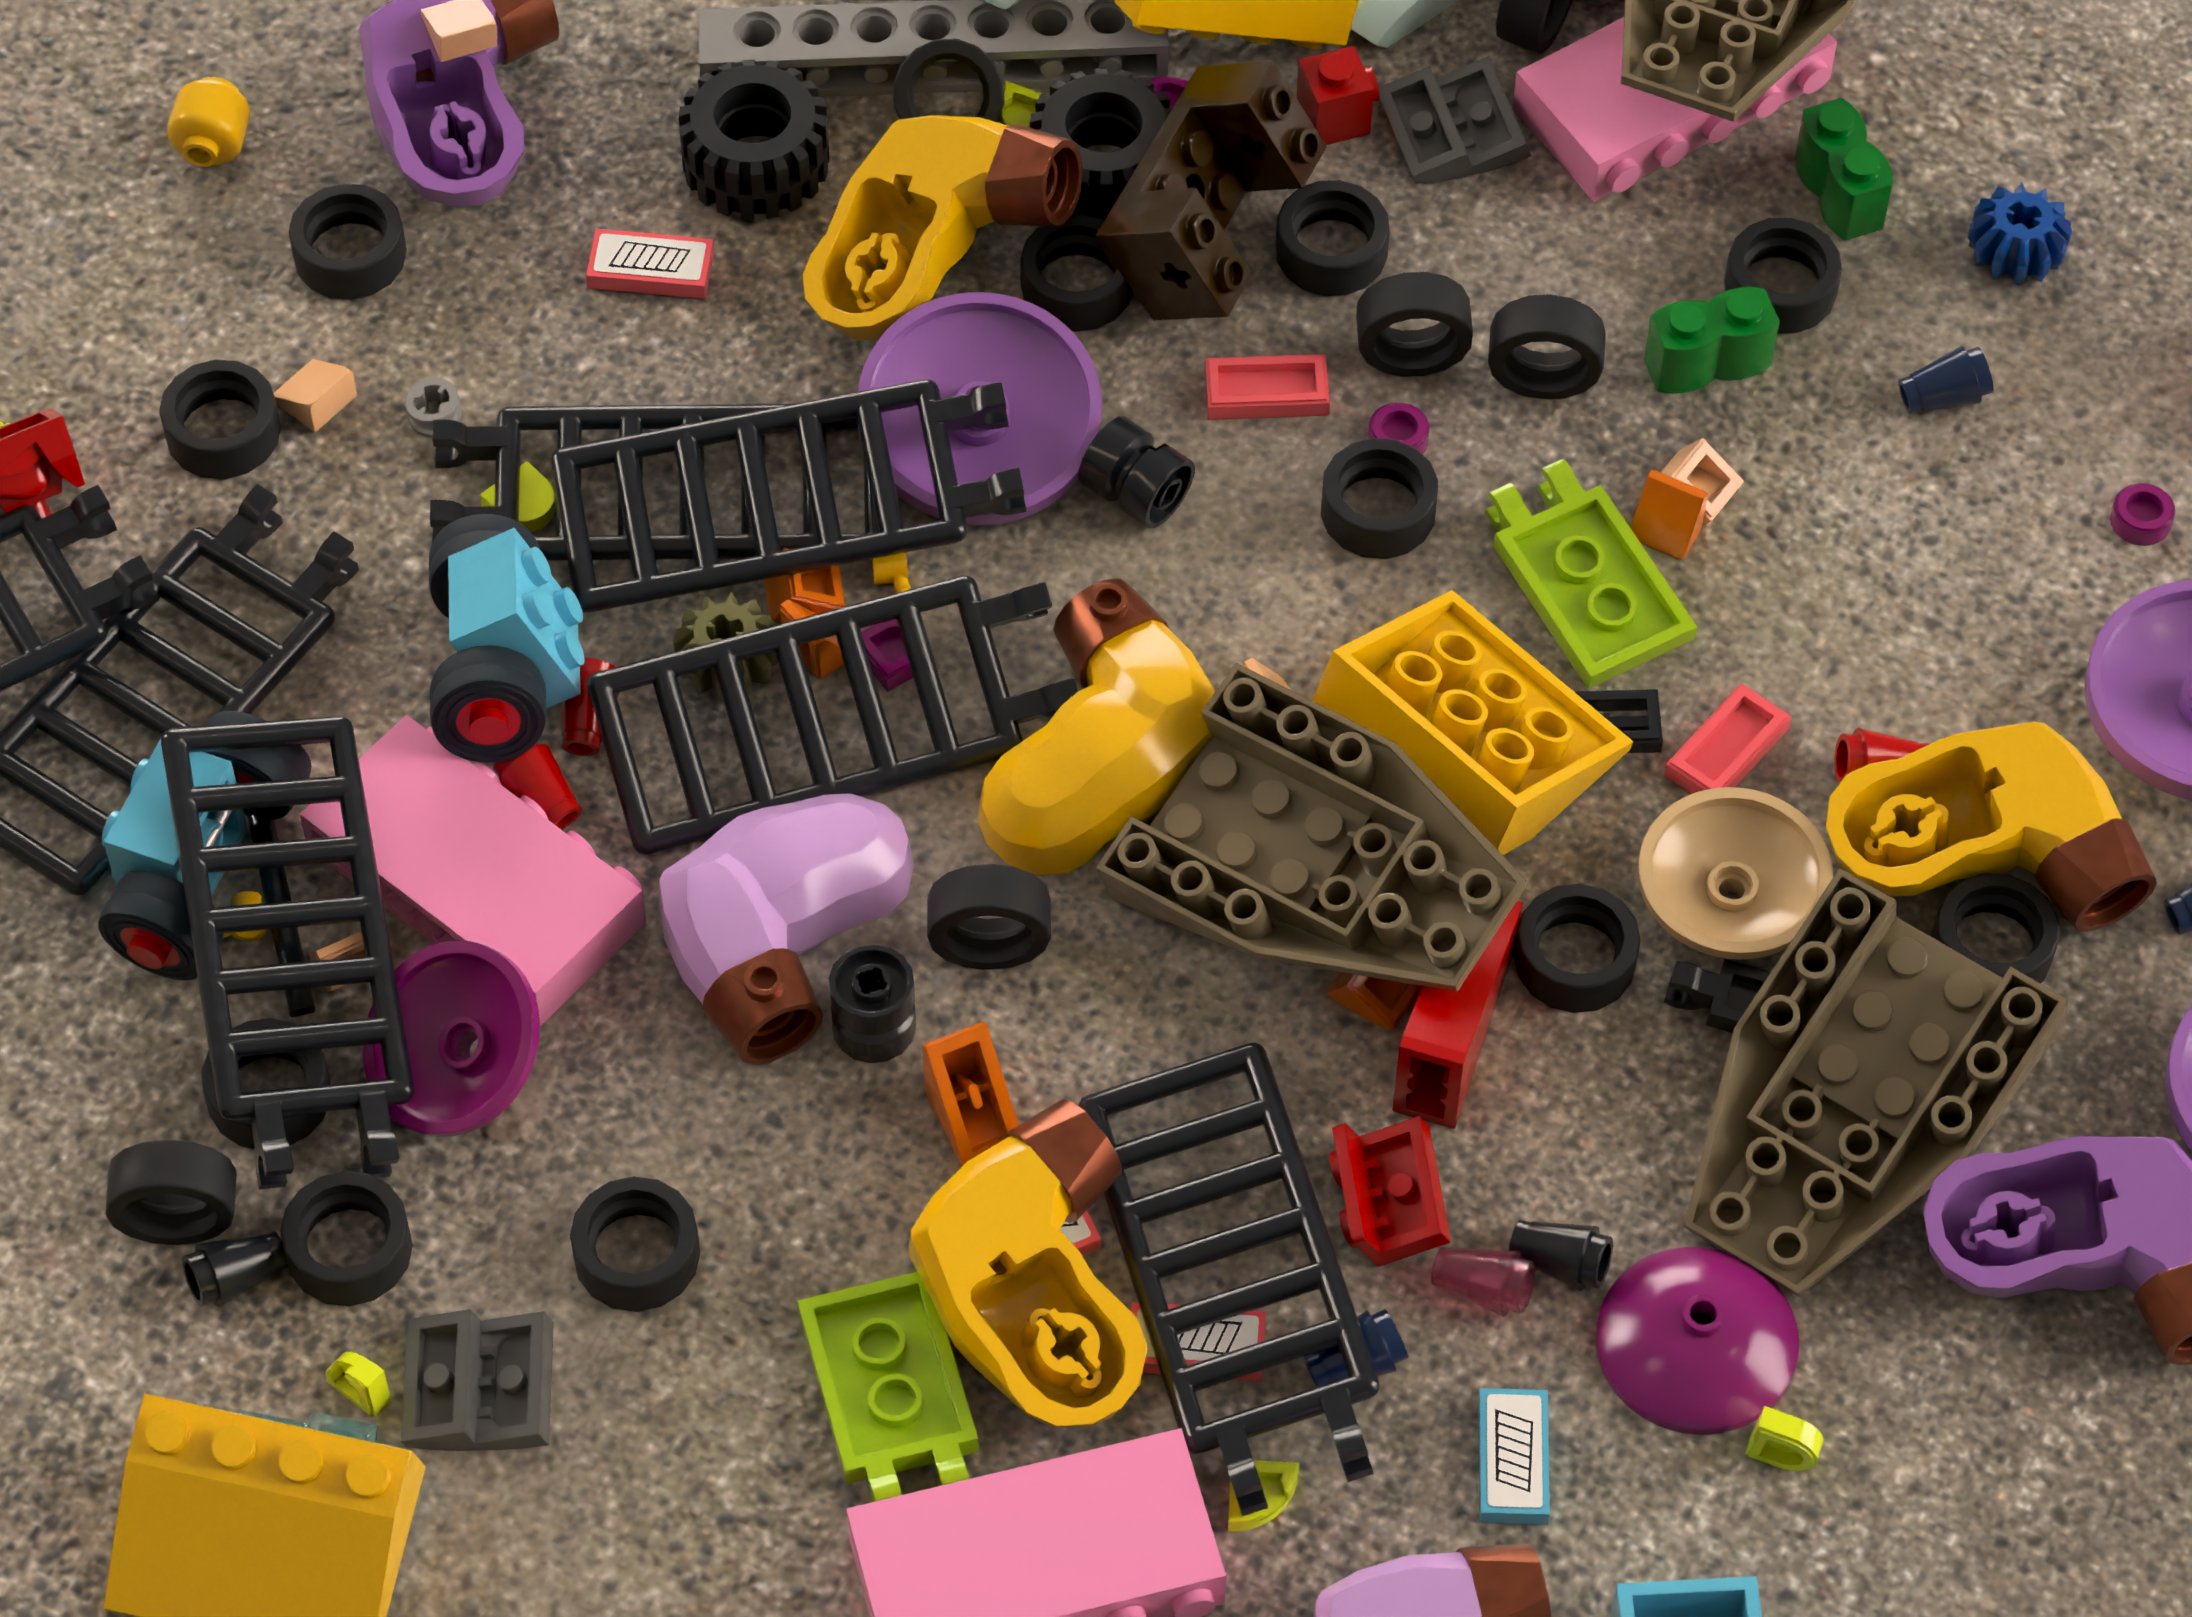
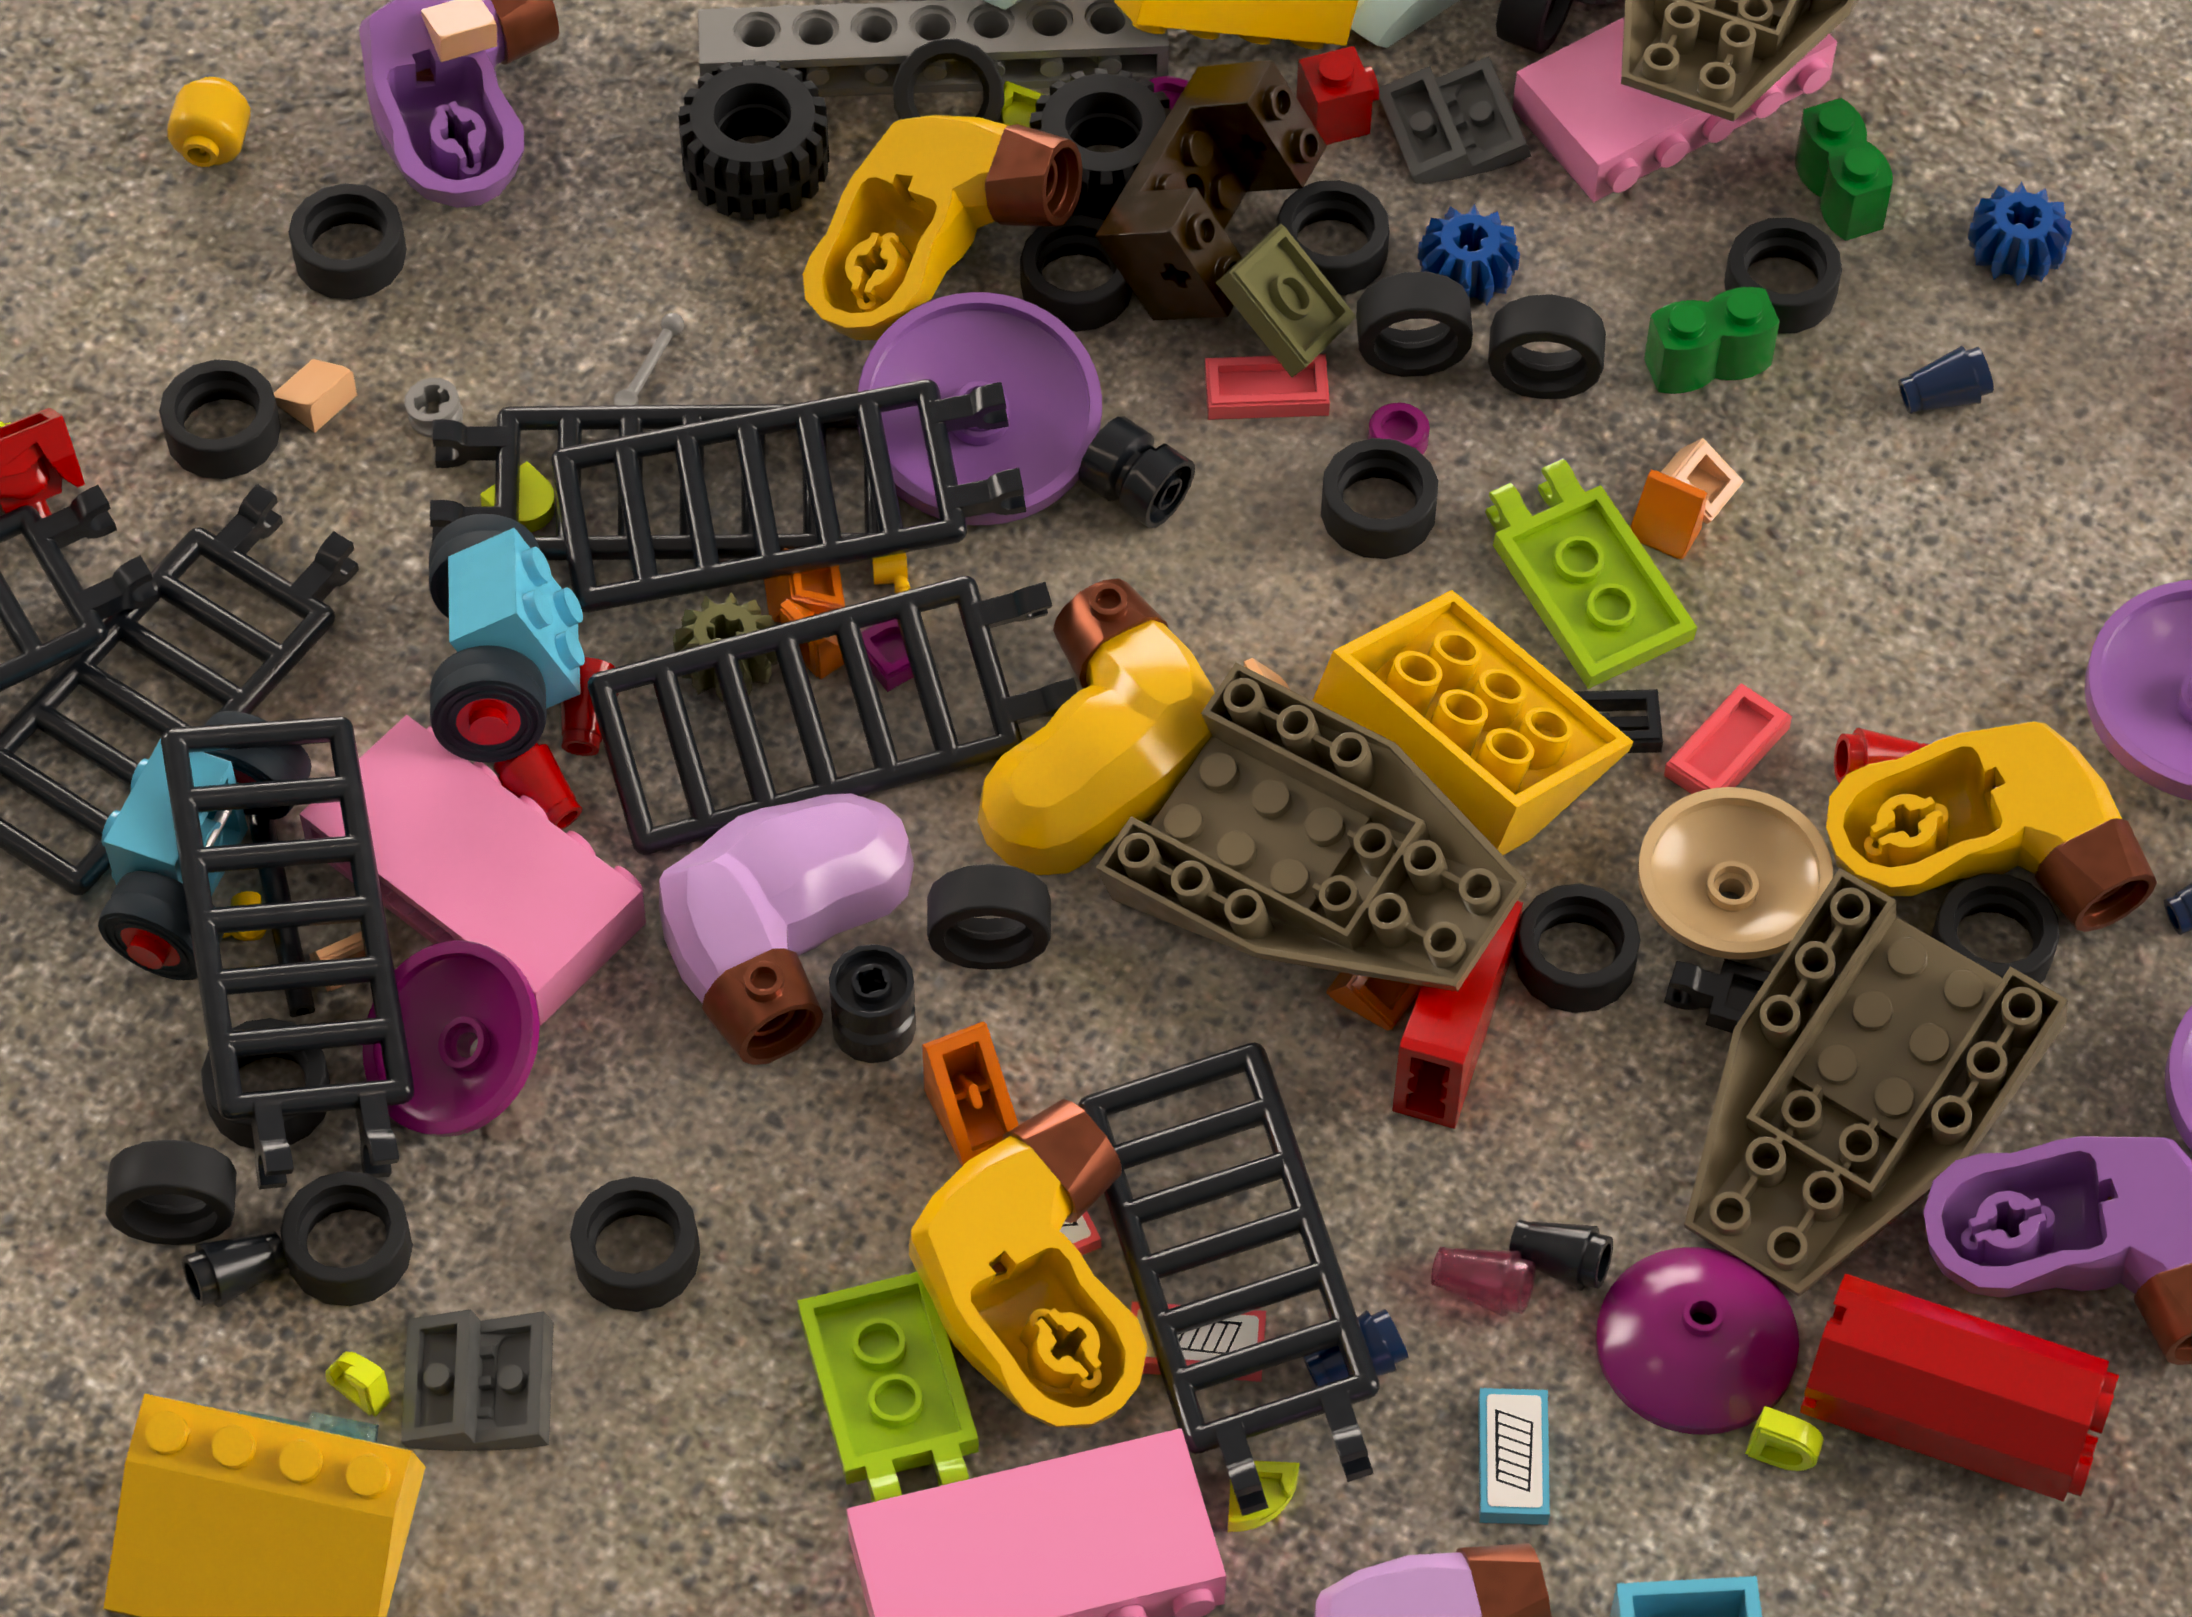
tile [586,228,714,299] -> none
red bracket [1329,1116,1451,1267] -> none
magenta tile [2110,483,2175,546] -> none
none -> light grey hinge [614,313,684,405]
none -> olive tile [1216,224,1356,377]
none -> blue gear [1417,204,1520,305]
none -> red brick [1799,1273,2119,1502]

